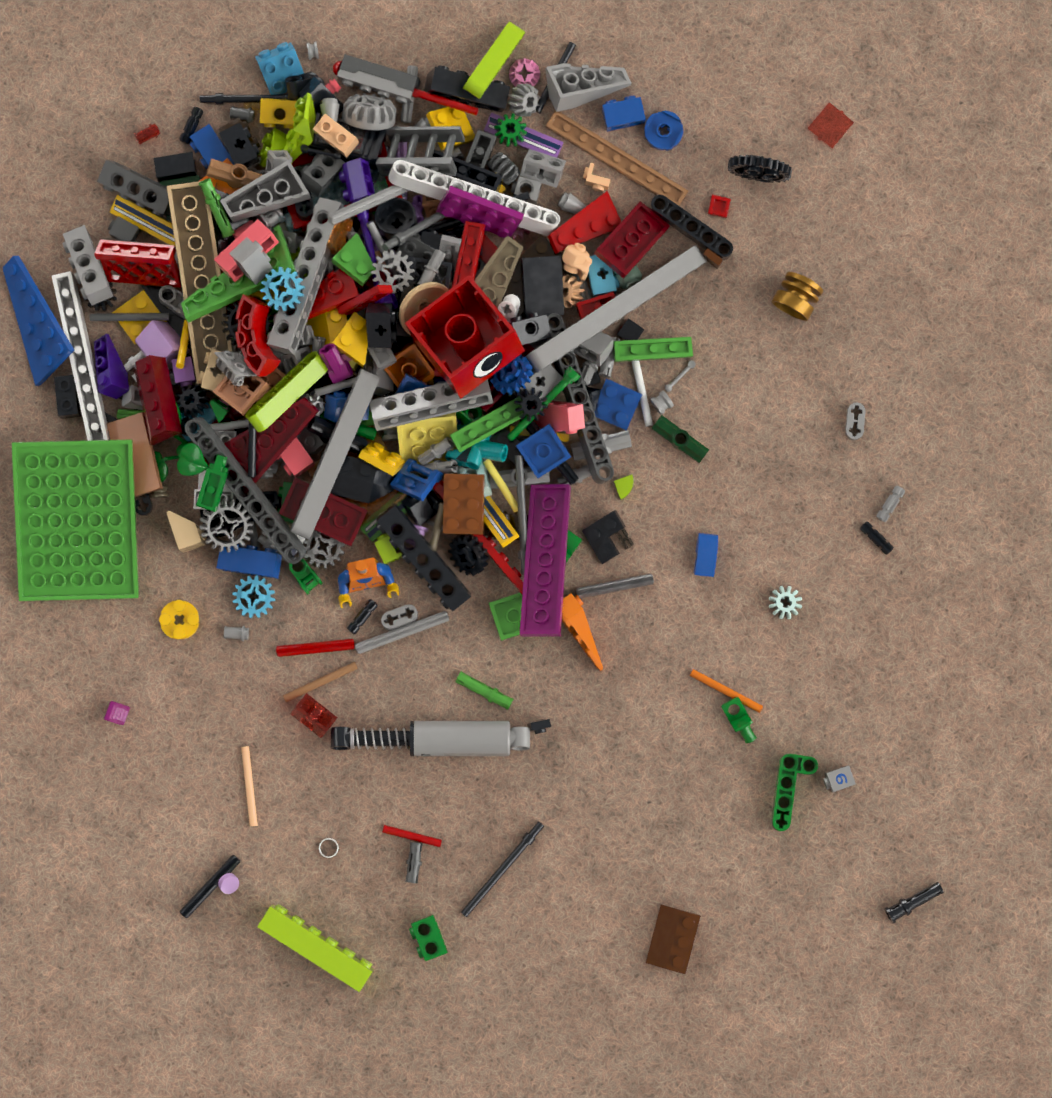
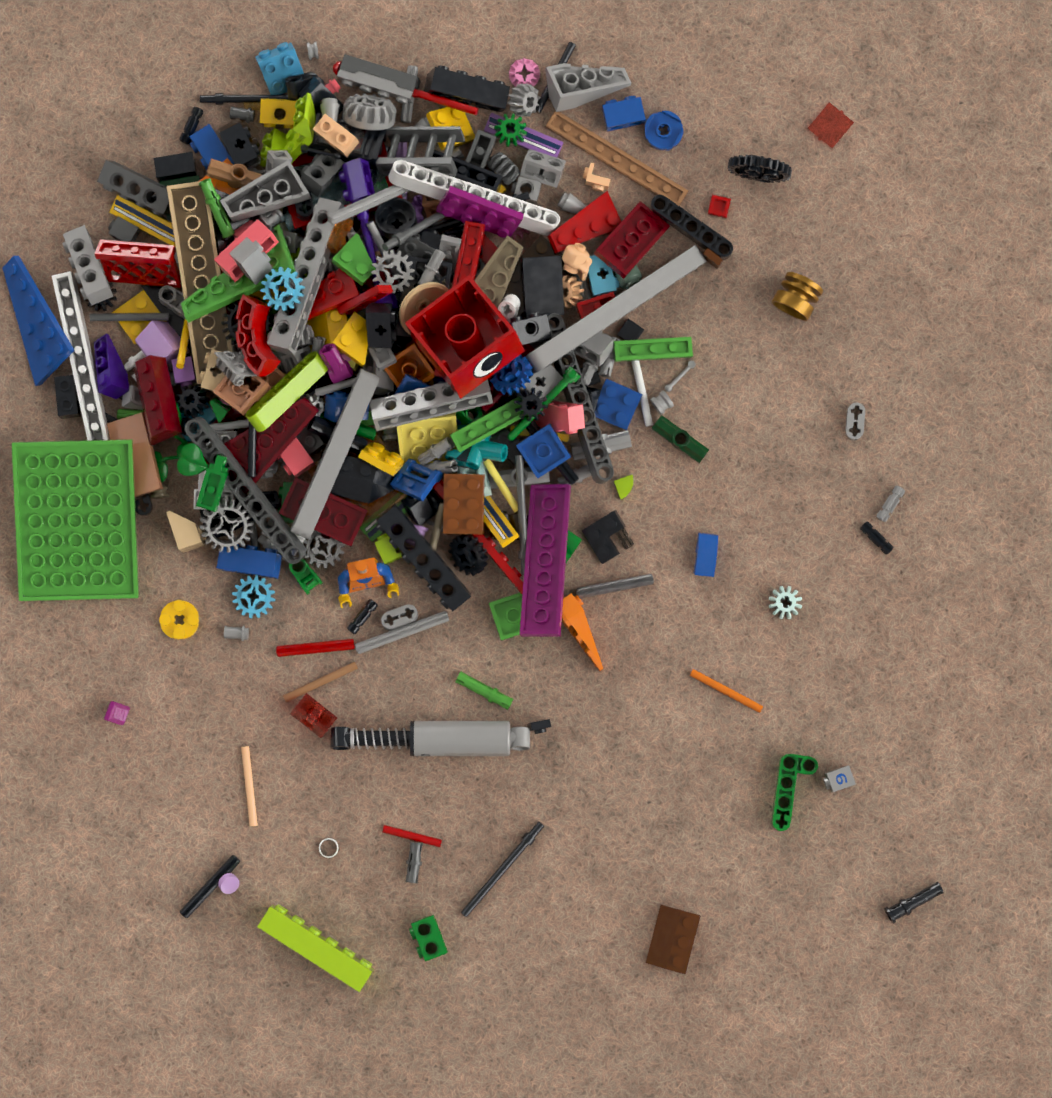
clear red pin [134,123,161,145] -> none
lime beam [463,21,525,99] -> none
green bracket [721,697,757,743] -> none

